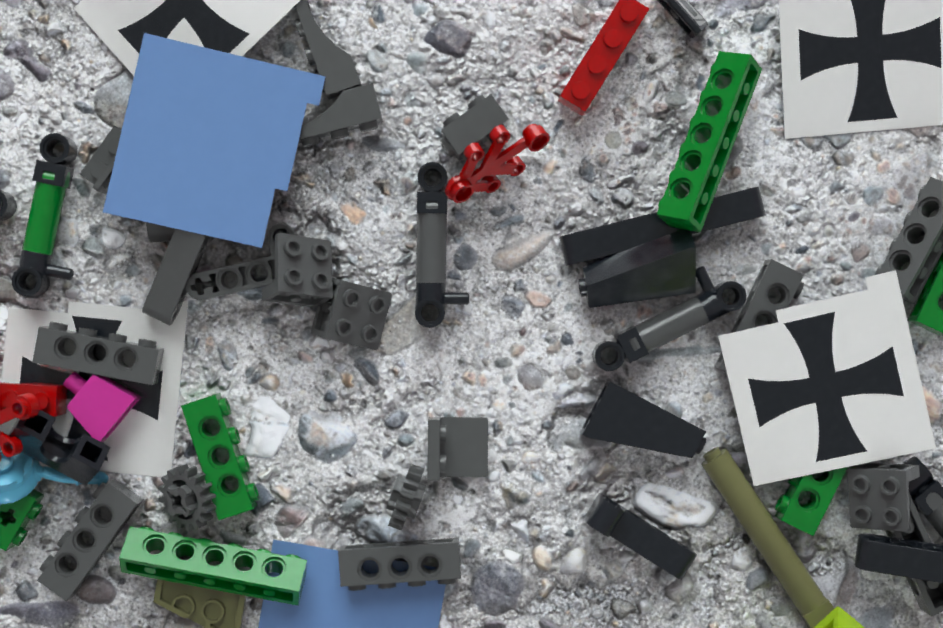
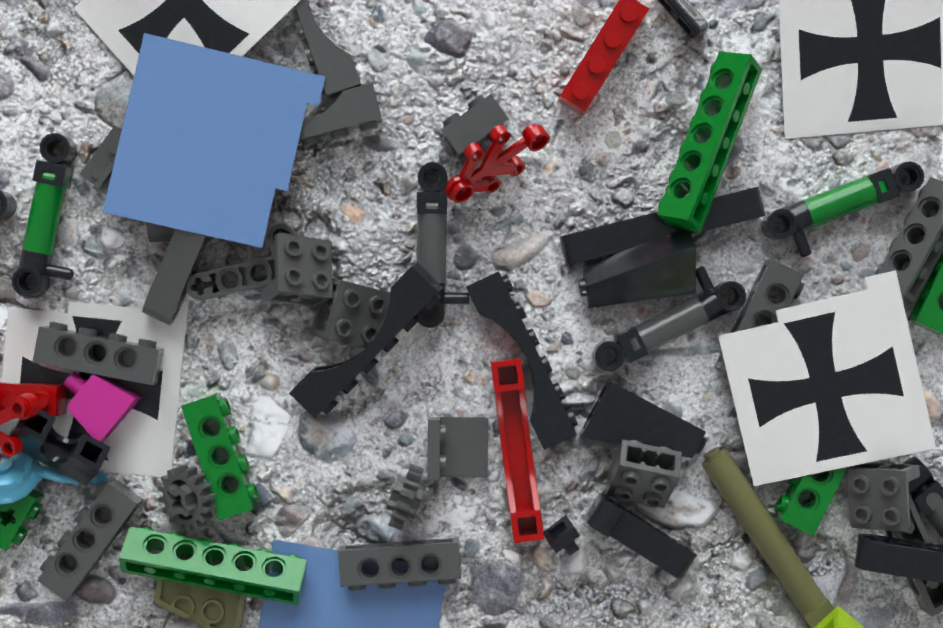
none -> black arch [289,262,443,418]
none -> black arch [466,271,578,450]
none -> red arch [490,357,544,543]
none -> black tile [543,515,580,556]
none -> dark grey brick [606,439,682,508]
none -> piece [761,161,924,257]

